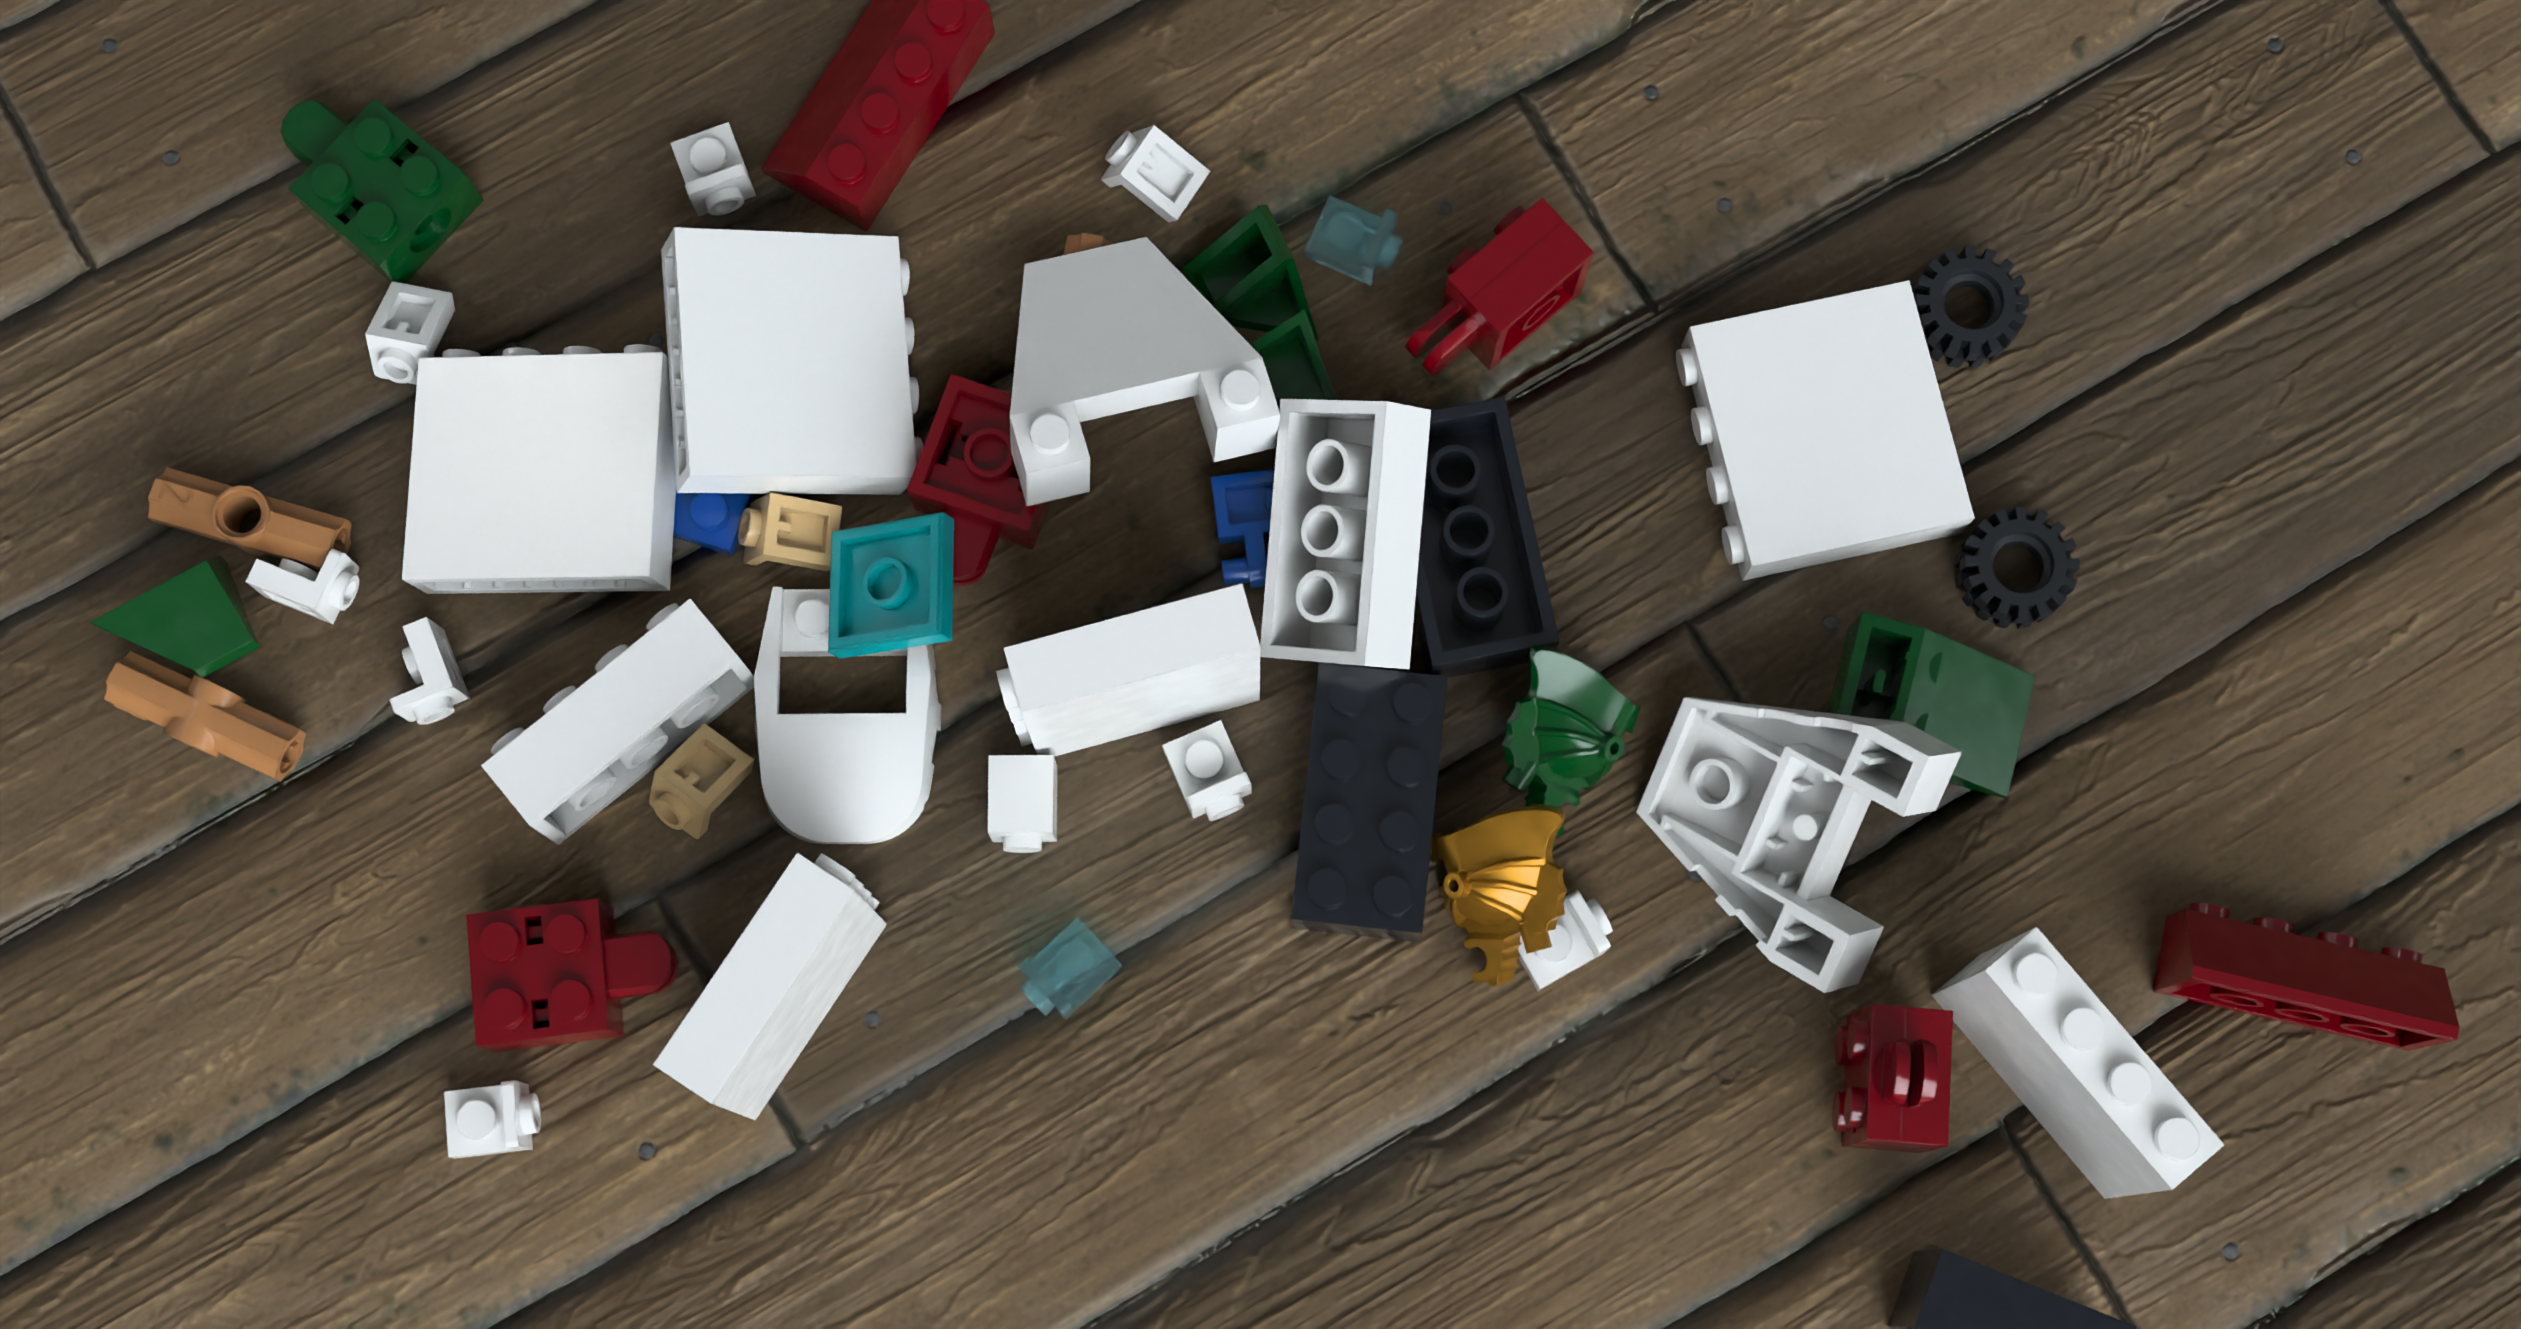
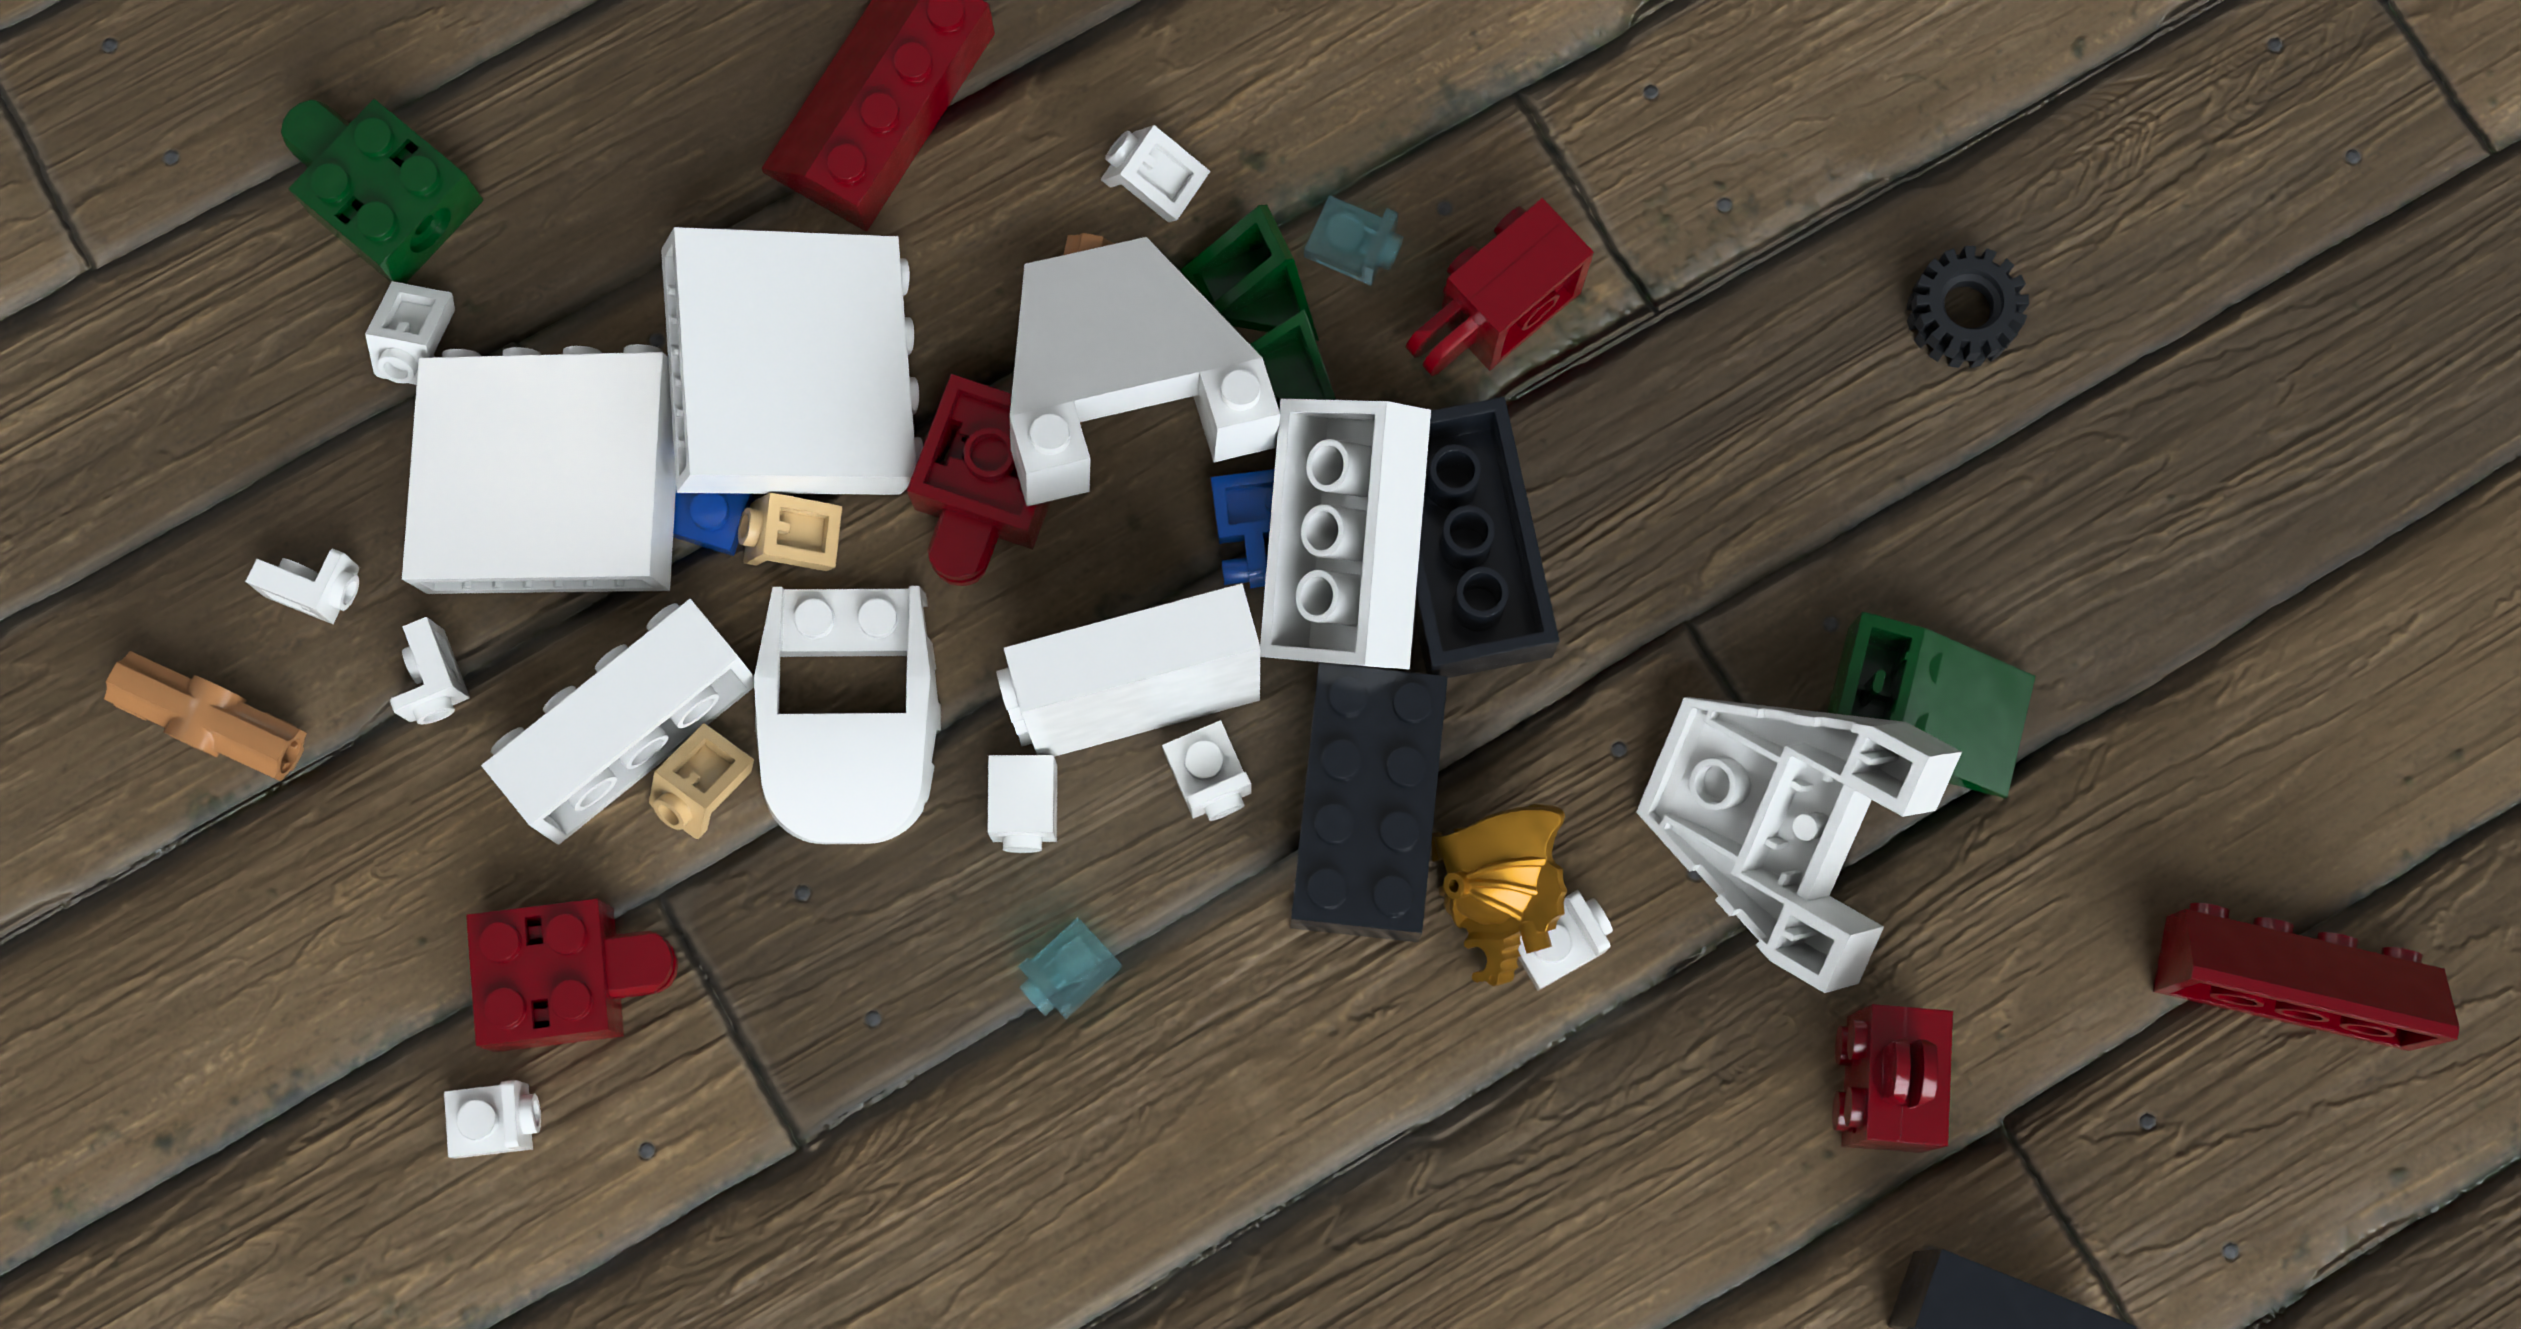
dark green slope [89,556,259,678] -> none
medium nougat piece [148,467,352,570] -> none
white brick [653,853,887,1120] -> none
white bracket [671,122,757,216] -> none
teal tile [828,512,954,659] -> none
dark green helmet [1501,645,1641,836] -> none
white brick [1676,280,1975,581] -> none
white brick [1932,927,2224,1199] -> none
black tyre [1954,507,2080,629] -> none

